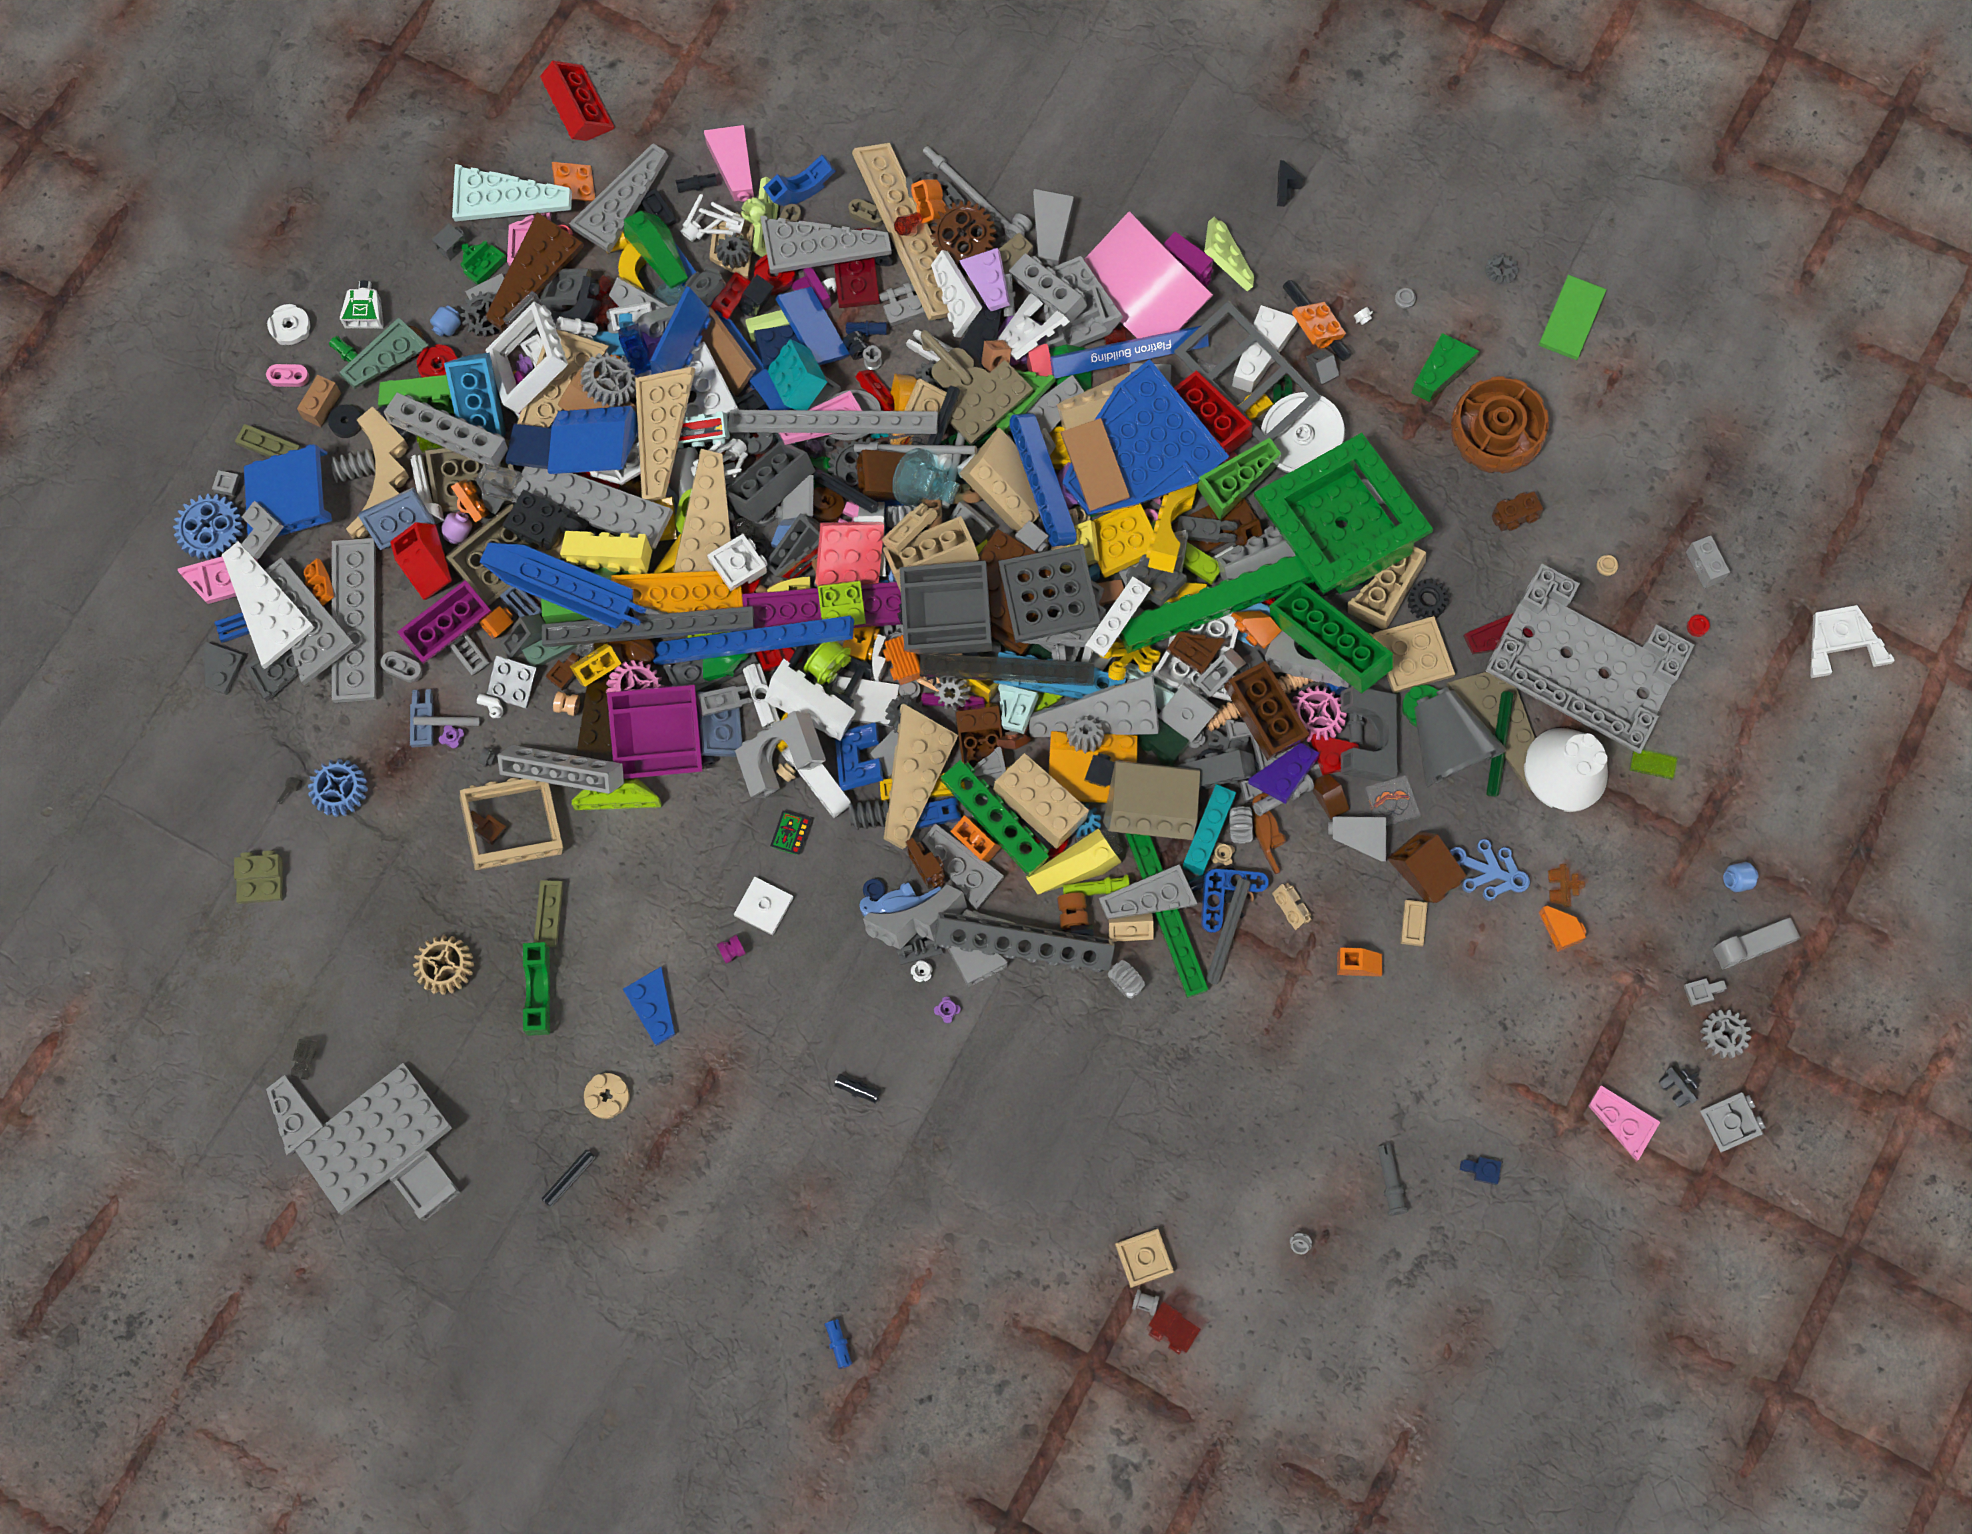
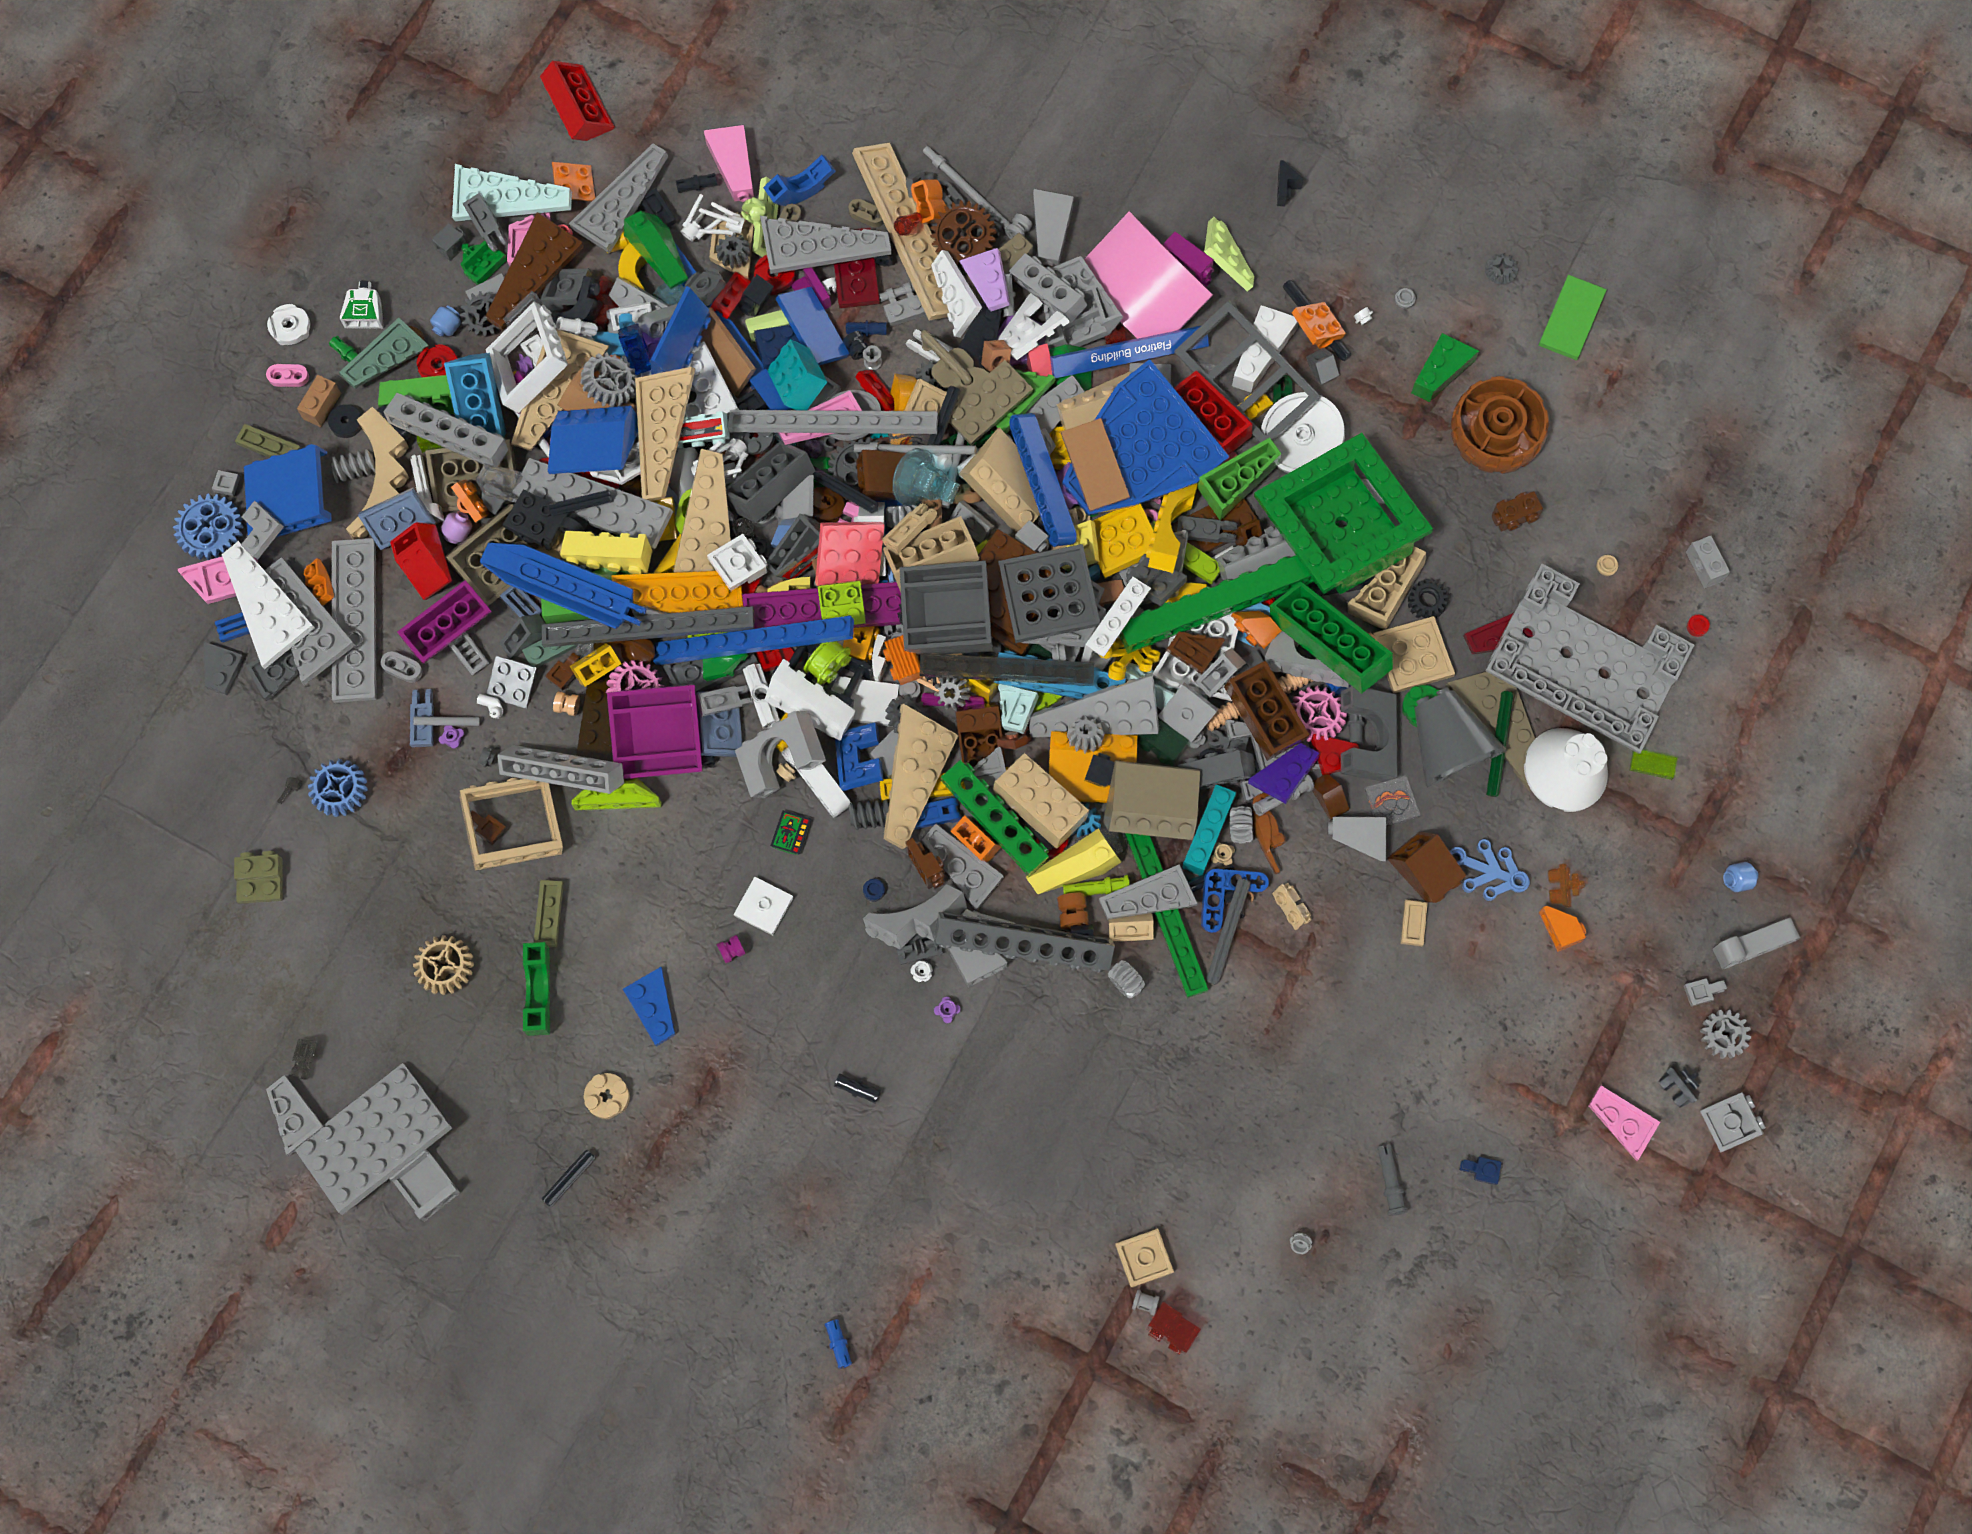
orange slope [479,606,513,639] -> none
dark blue tile [506,424,551,469] -> none
medium blue animal [860,882,941,917] -> none
orange slope [1337,947,1382,977] -> none
white wing [1810,605,1895,678] -> none
none -> dark grey hinge [463,193,508,252]
none -> black axle [549,490,612,516]

